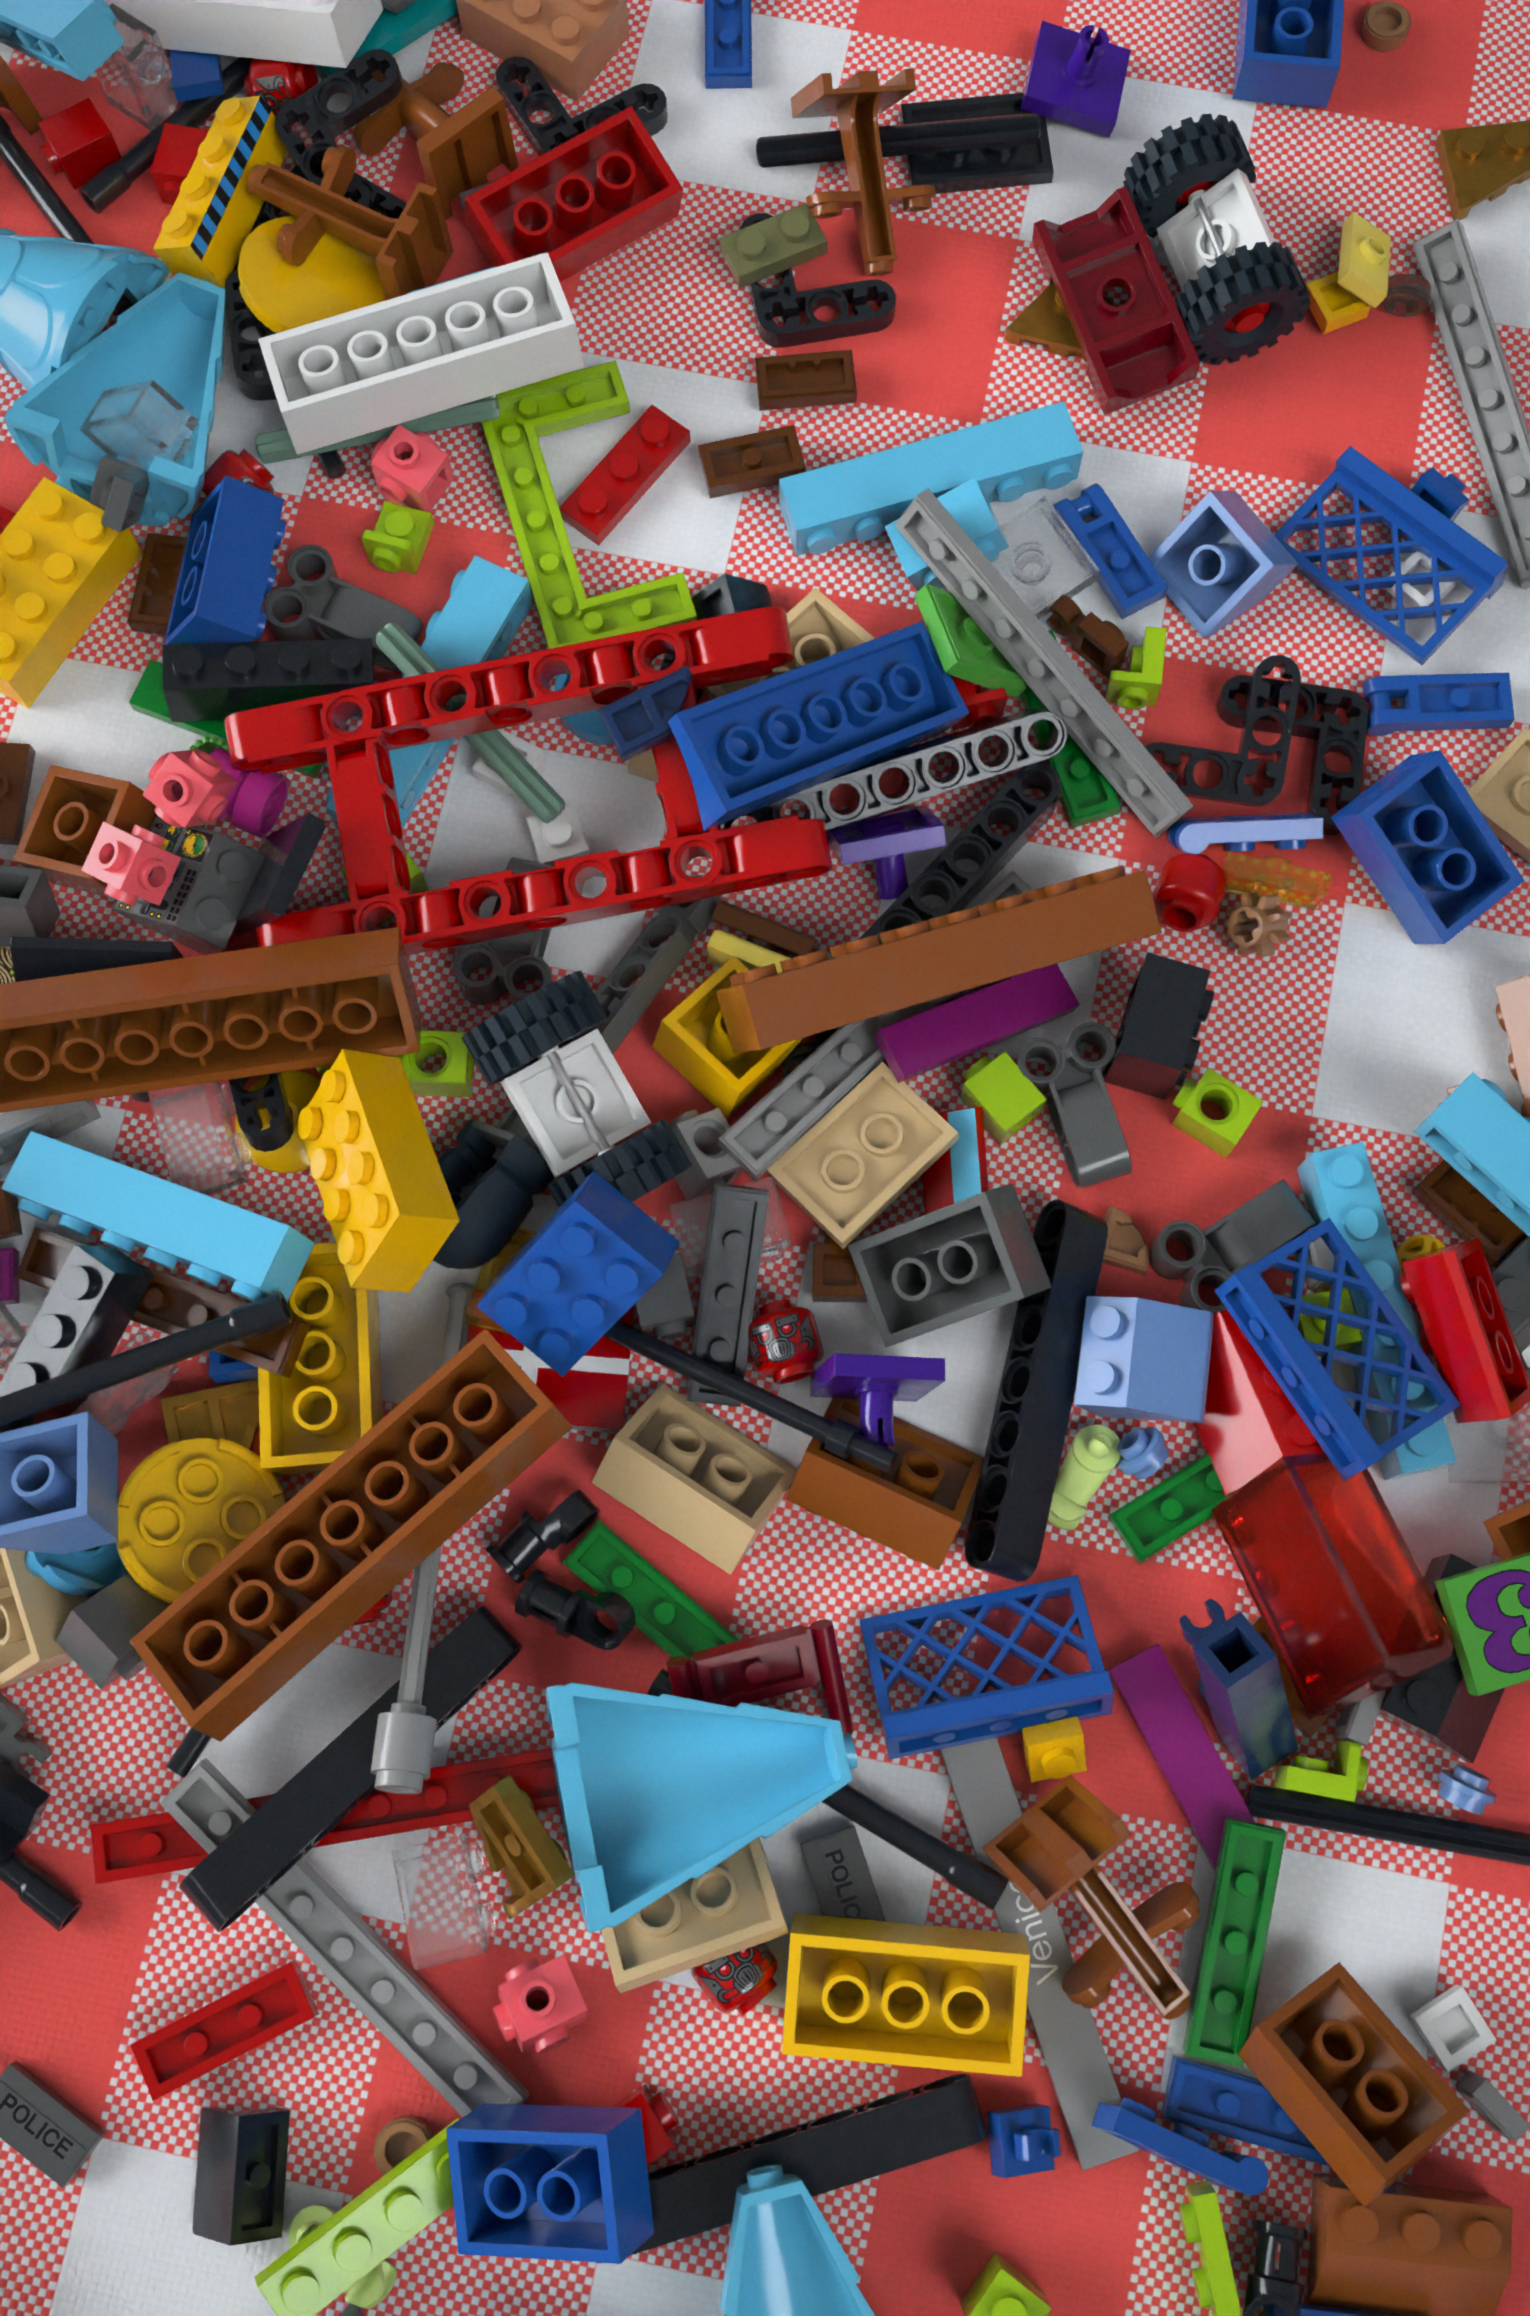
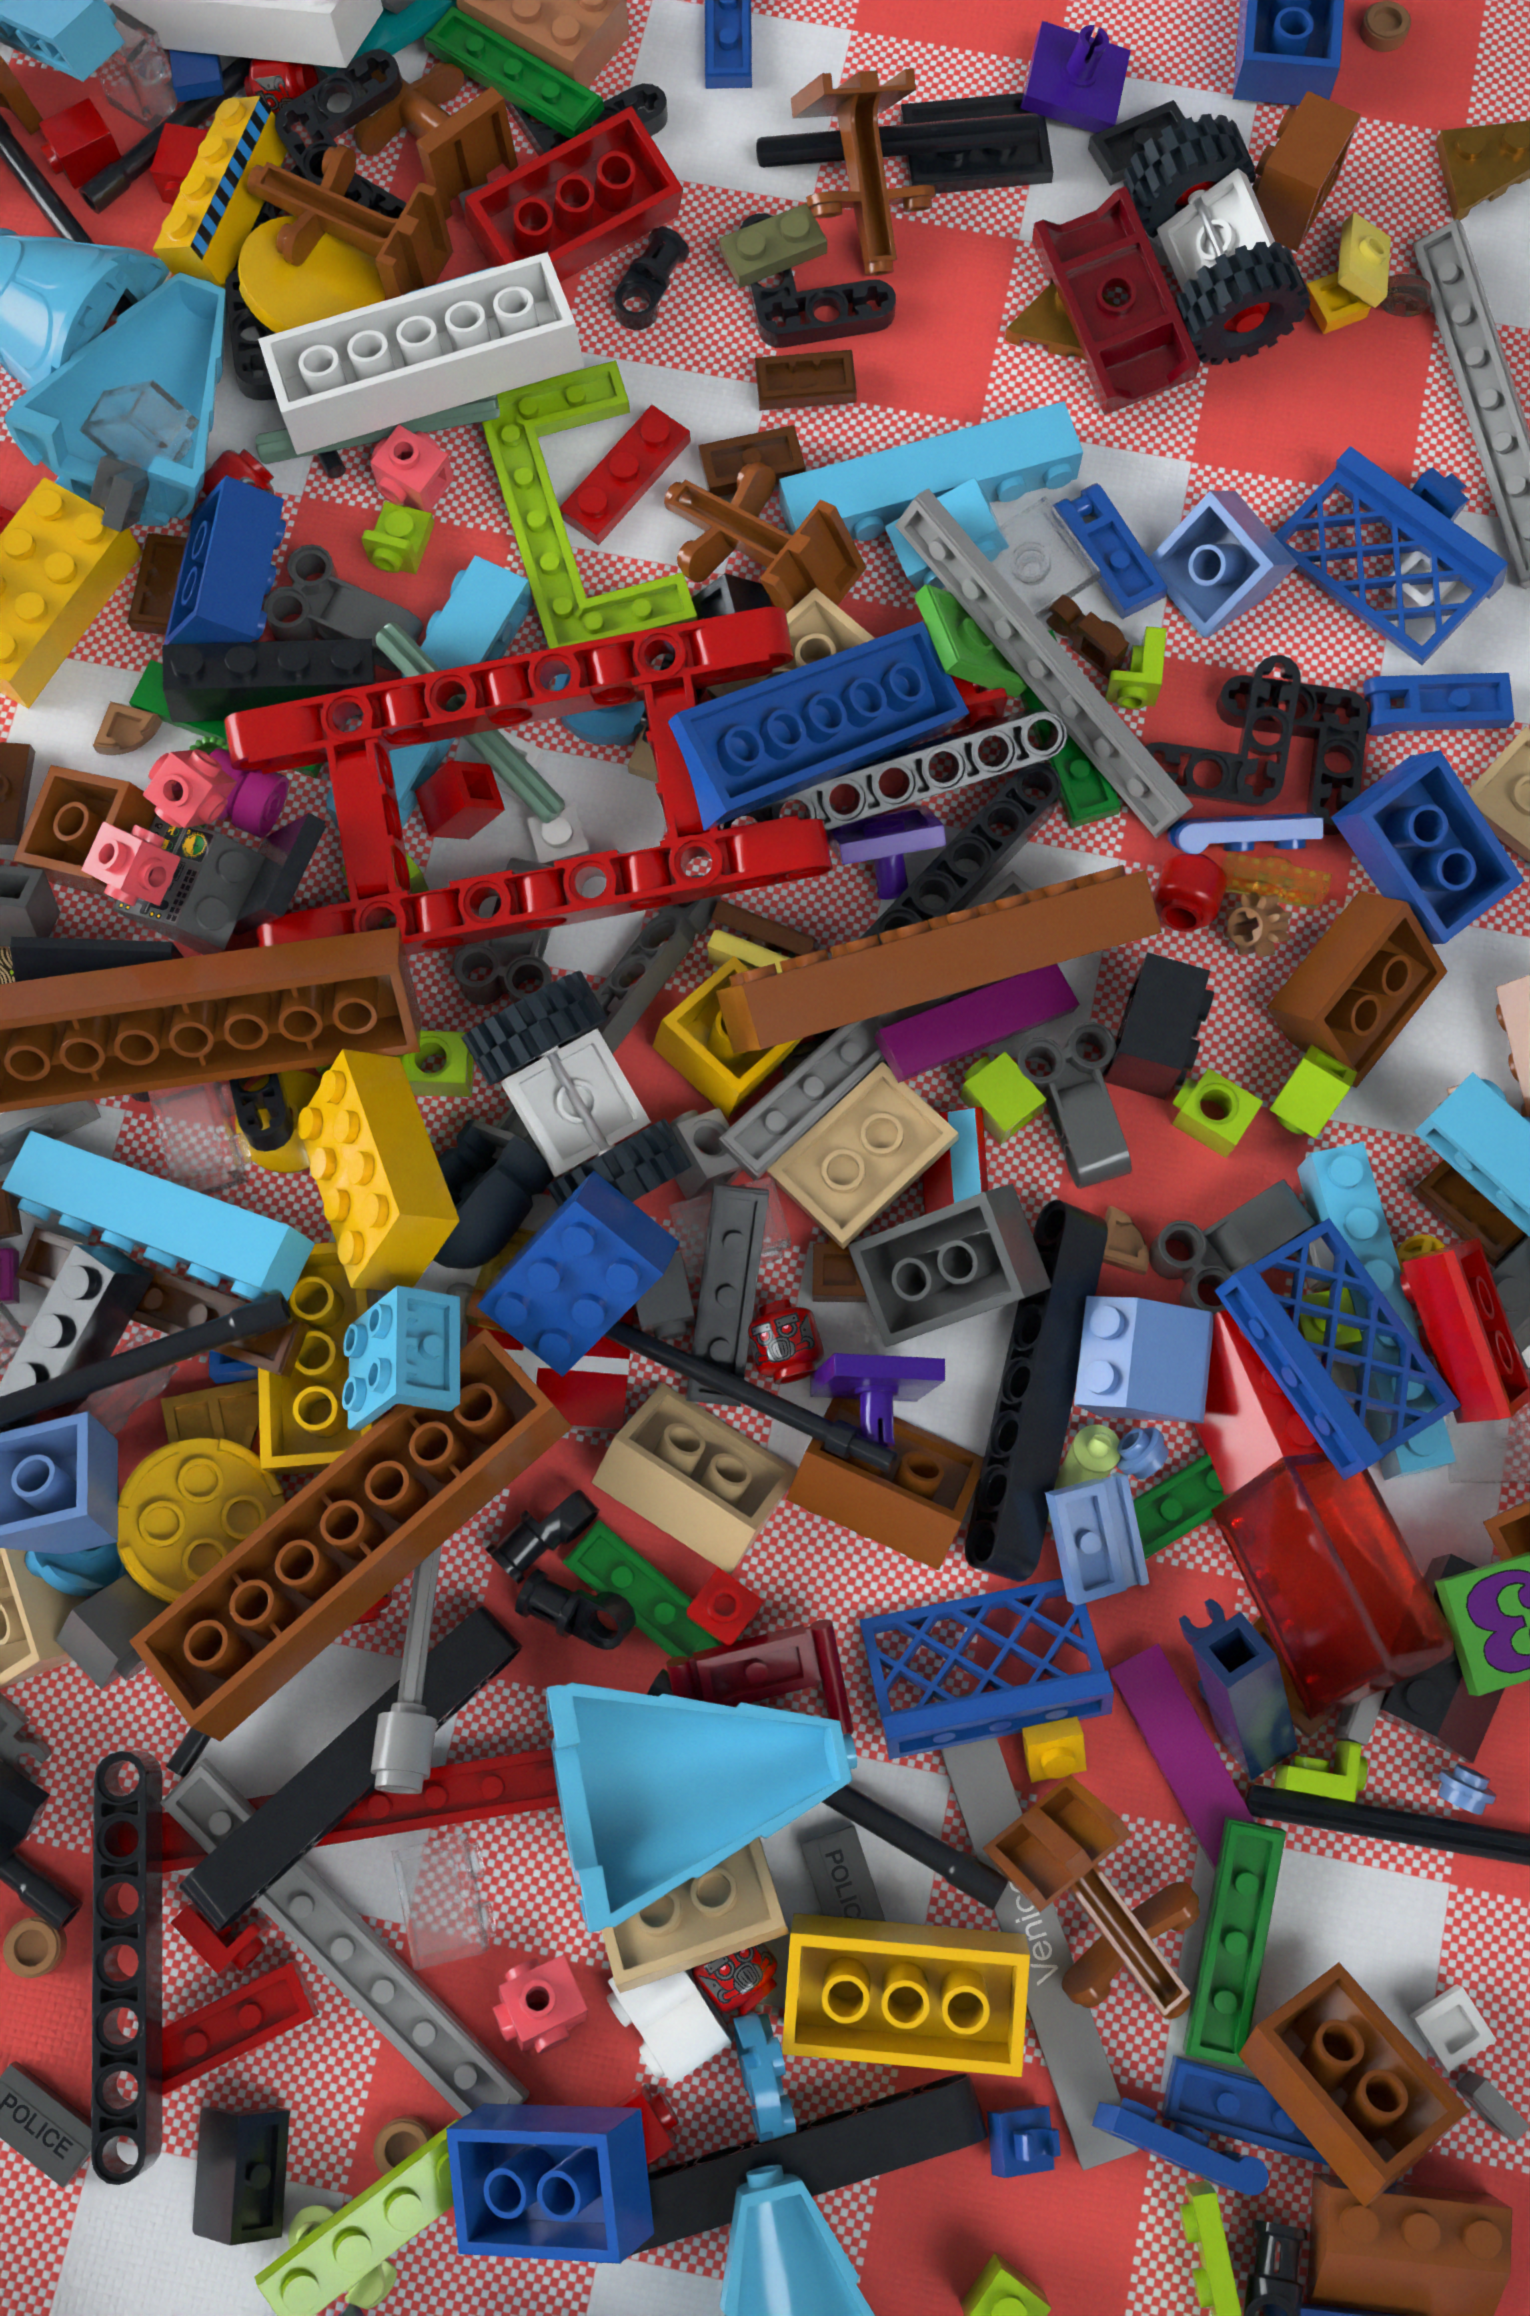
pearl gold wing [469,1775,574,1919] -> none
dark blue tile [598,665,693,762] -> none
none -> medium nougat tile [3,1916,67,1978]
none -> black beam [91,1750,162,2185]
none -> medium nougat tile [93,701,162,755]
none -> red bracket [170,1904,272,1974]
none -> medium azure bracket [342,1285,460,1431]
none -> red brick [415,760,505,840]
none -> green tile [424,6,604,139]
none -> white brick [607,1969,734,2085]
none -> black connector [615,226,690,330]
none -> dark orange piece [664,462,867,614]
none -> red bracket [686,1567,764,1647]
none -> dark azure plate [733,2013,796,2143]
none -> medium blue plate [1045,1472,1150,1605]
none -> black plate [1088,100,1186,186]
none -> dark orange brick [1252,91,1361,252]
none -> dark orange slope [1266,891,1448,1088]
none -> lime brick [1269,1044,1357,1139]

